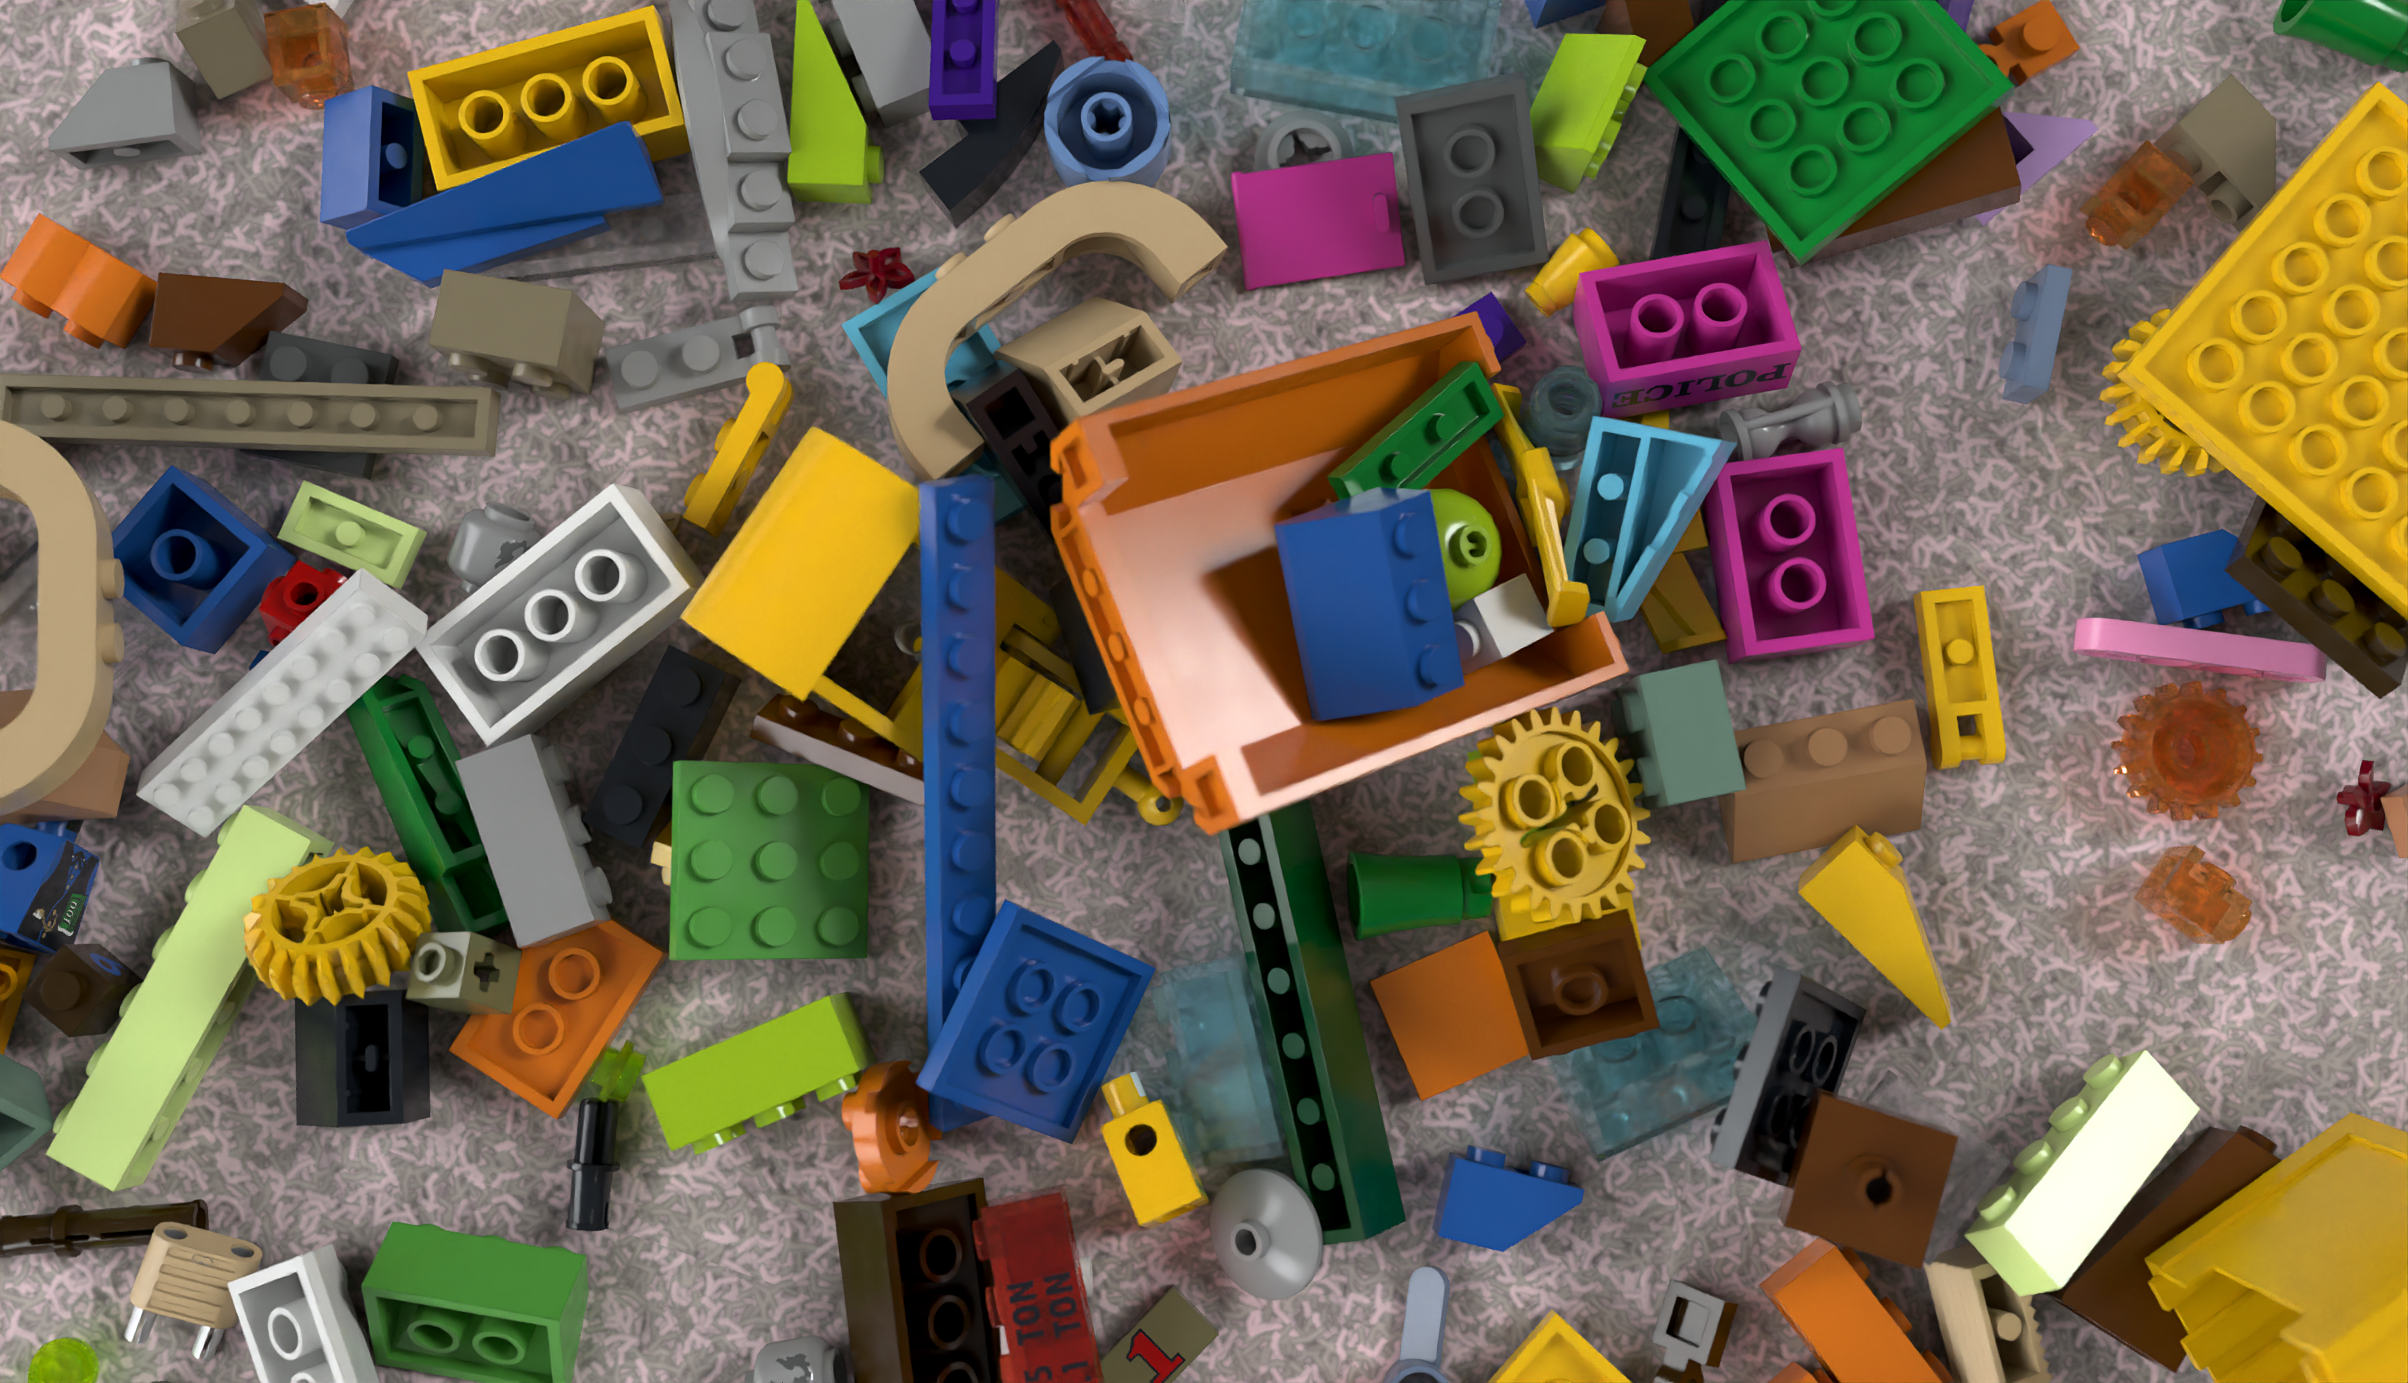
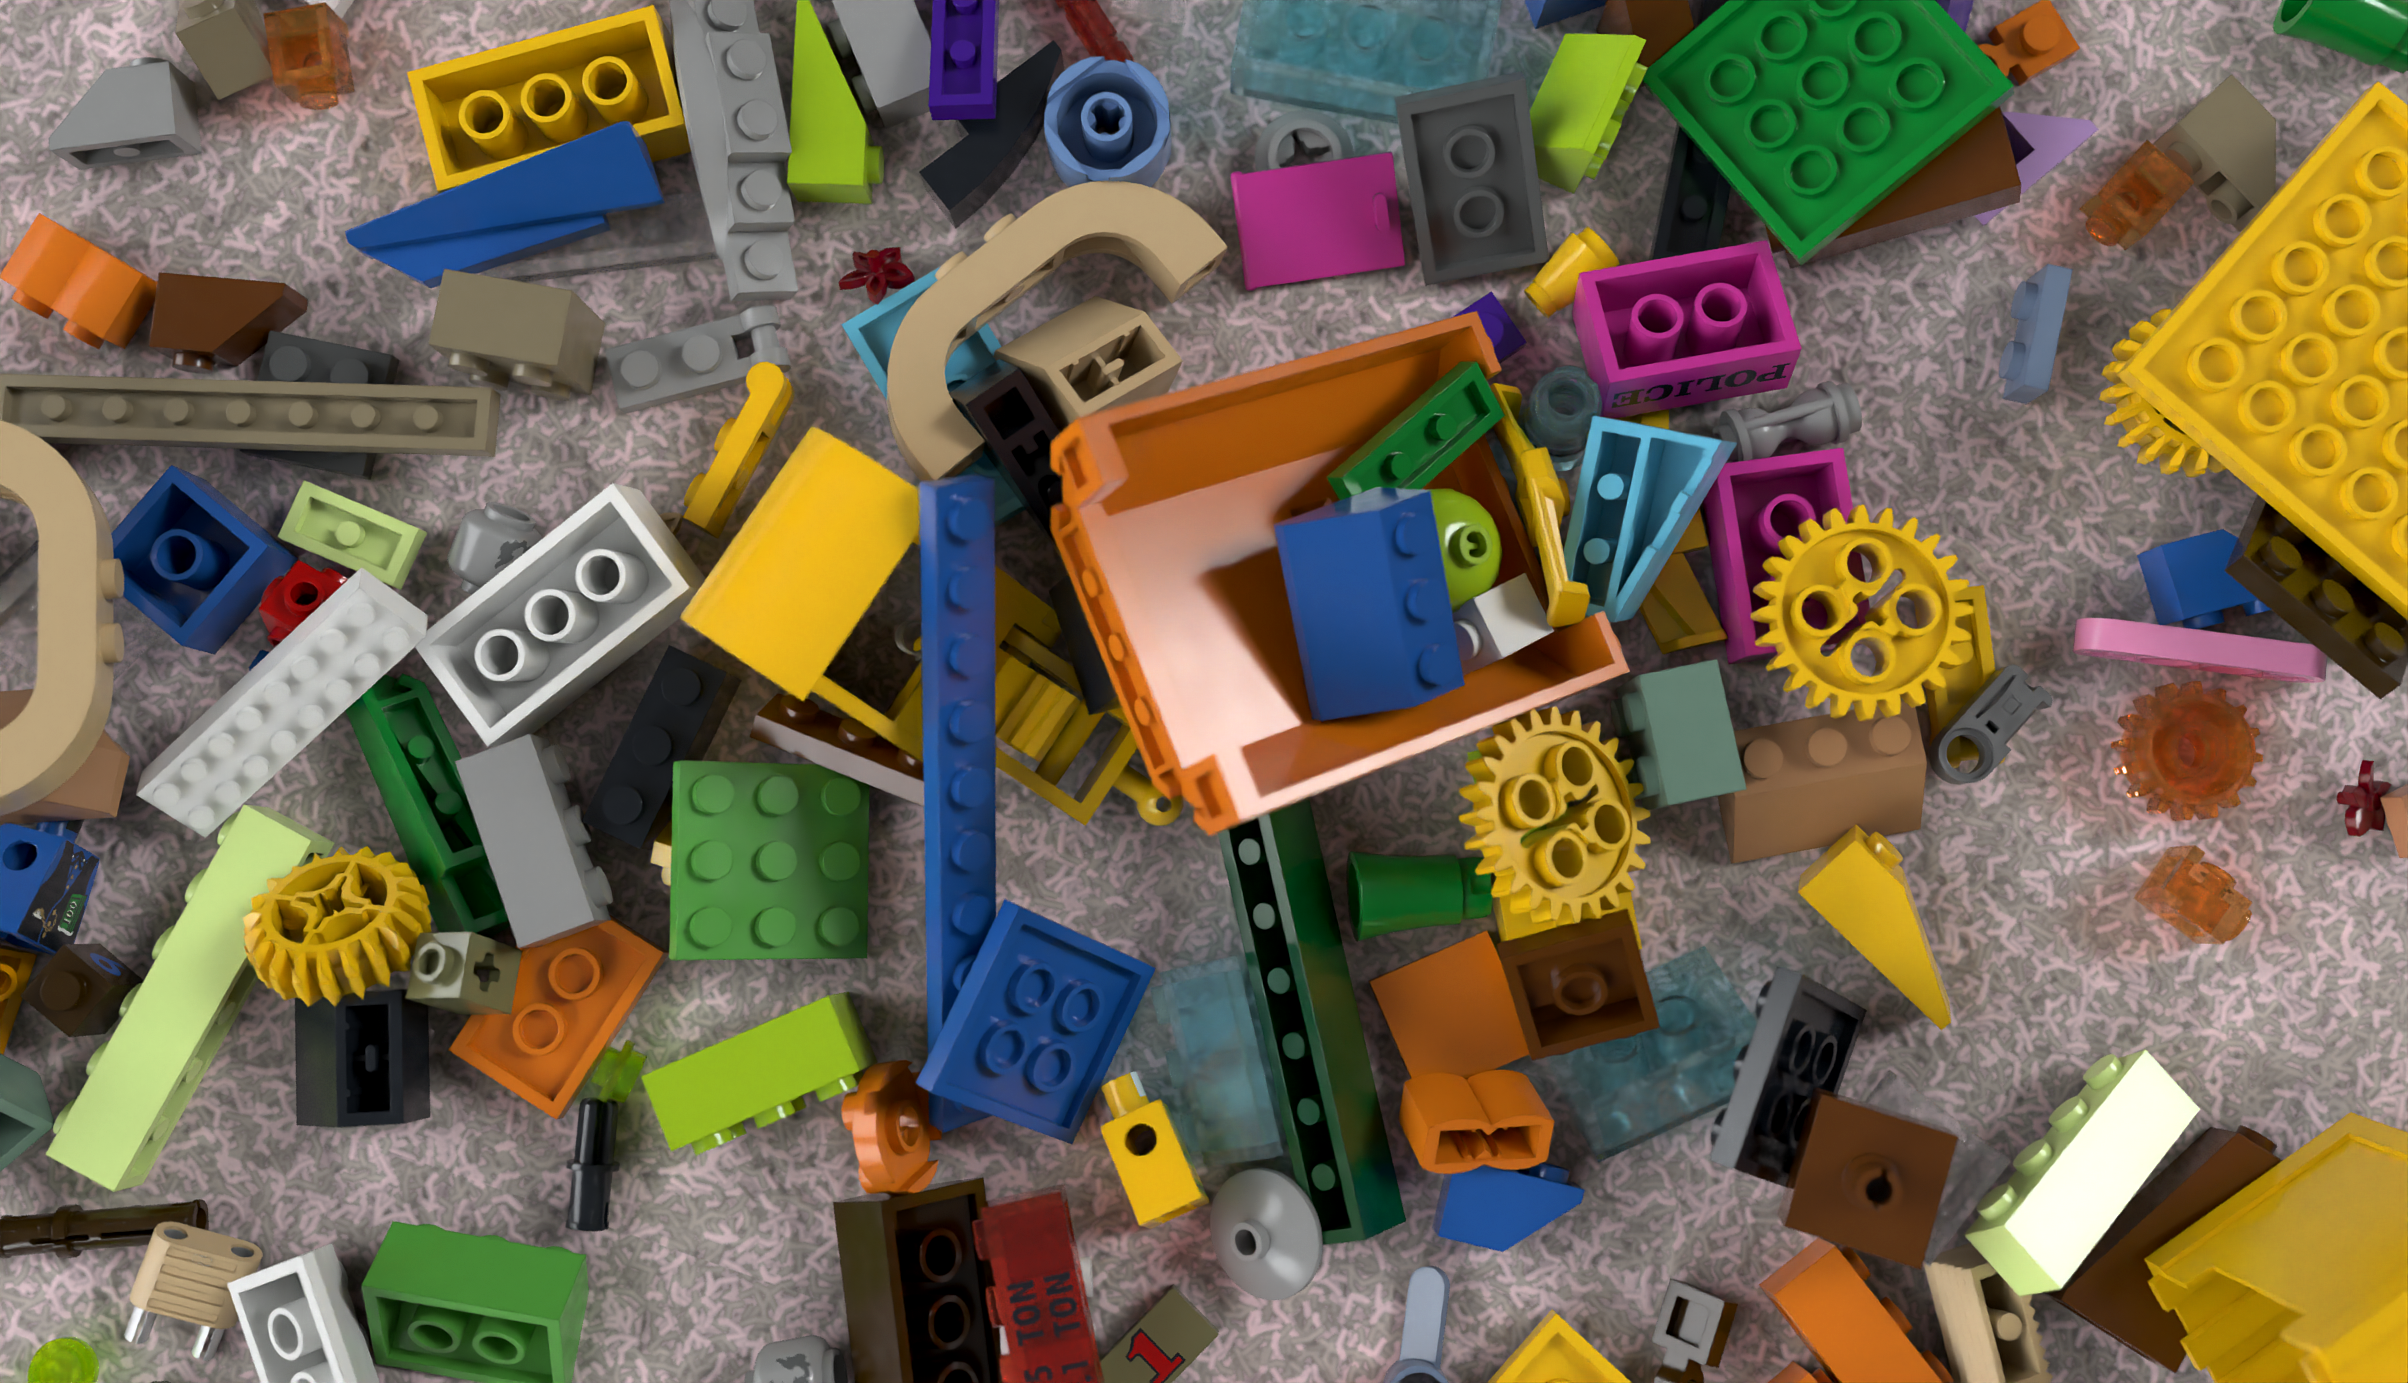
blue brick [320,85,424,230] -> none
none -> orange brick [1398,1070,1555,1174]
none -> yellow gear [1751,505,1974,721]
none -> flat silver piece [1929,665,2052,785]

